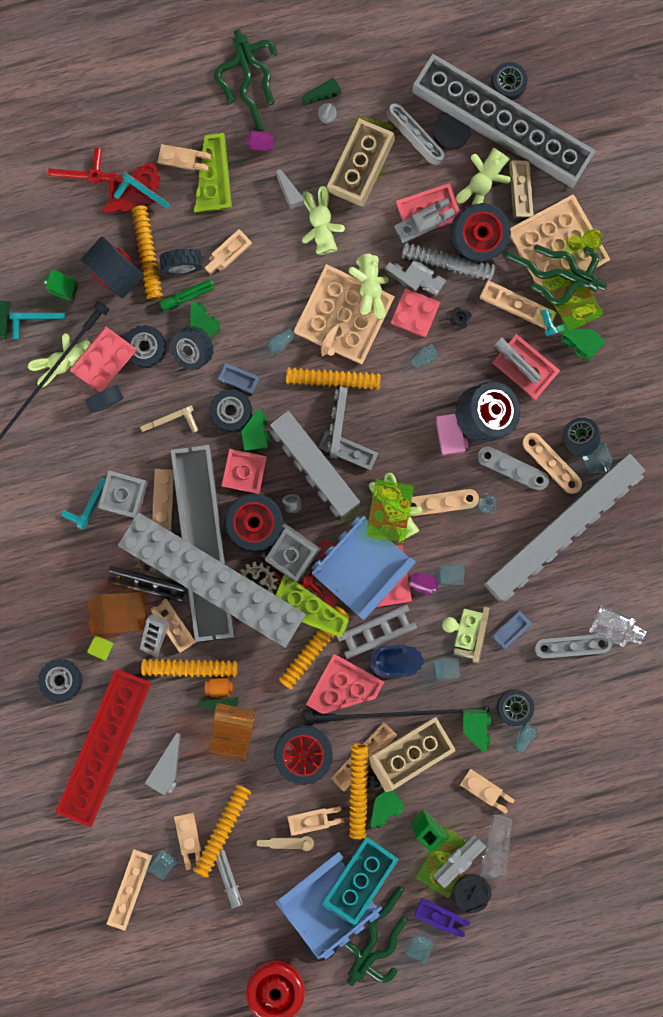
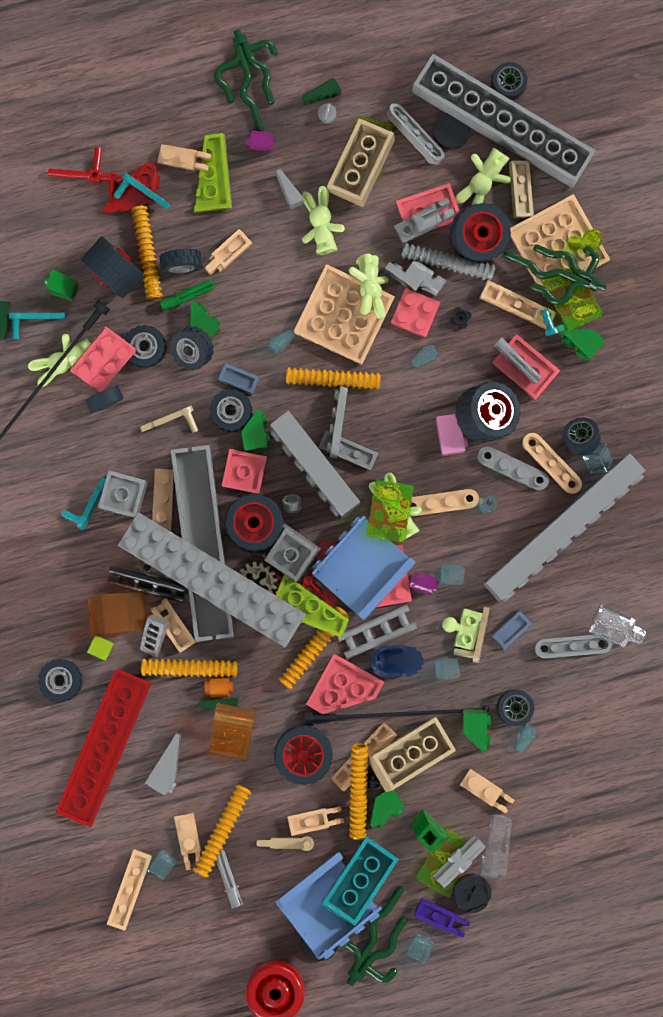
light nougat bar [321,324,339,356] -> none

